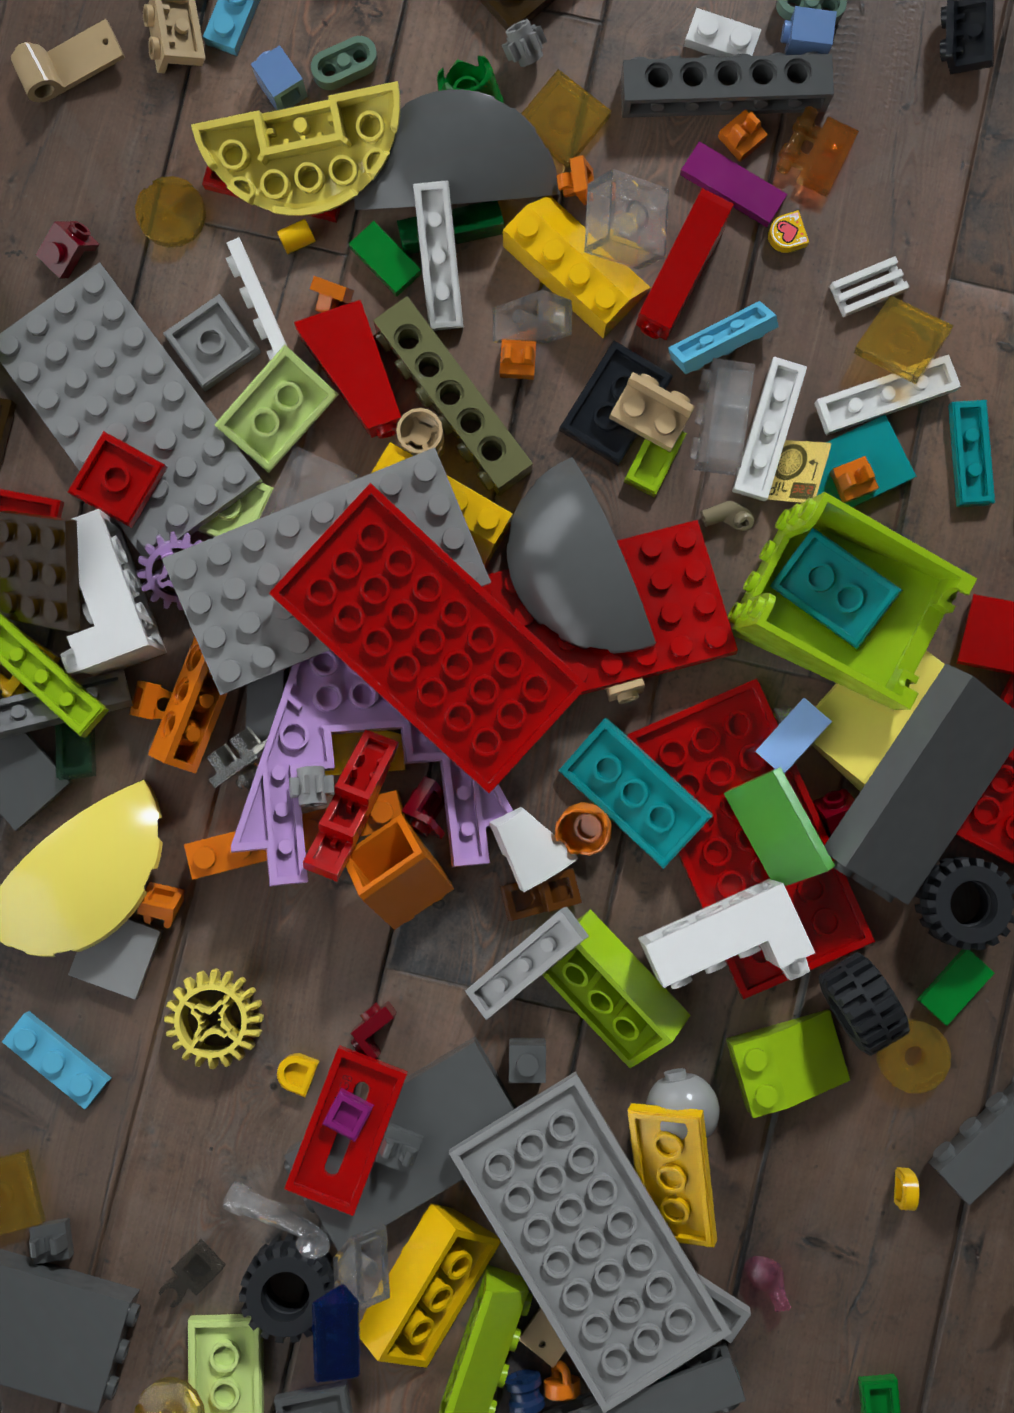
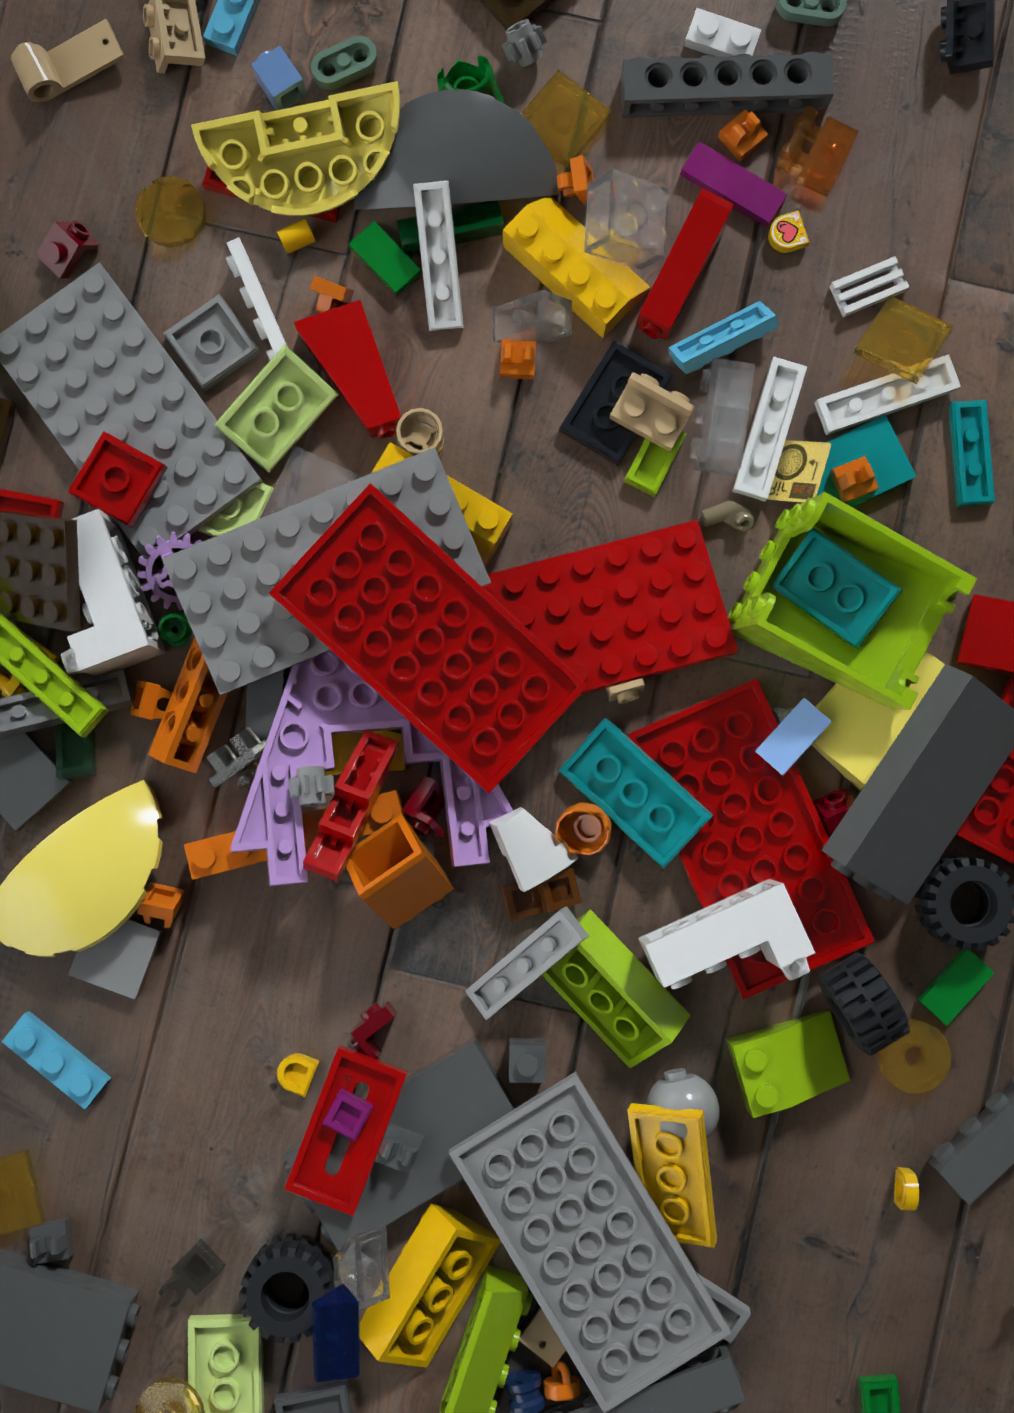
light yellow gear [164,968,264,1069] -> none
clear plant [223,1181,330,1259] -> none
olive brick [373,296,533,496] -> none
dark grey brick [507,457,656,653] -> none
bright green tile [724,767,835,886] -> none
clear pink animal [744,1256,791,1312] -> none
medium blue brick [780,6,837,55] -> none
none -> green plate [158,612,193,647]

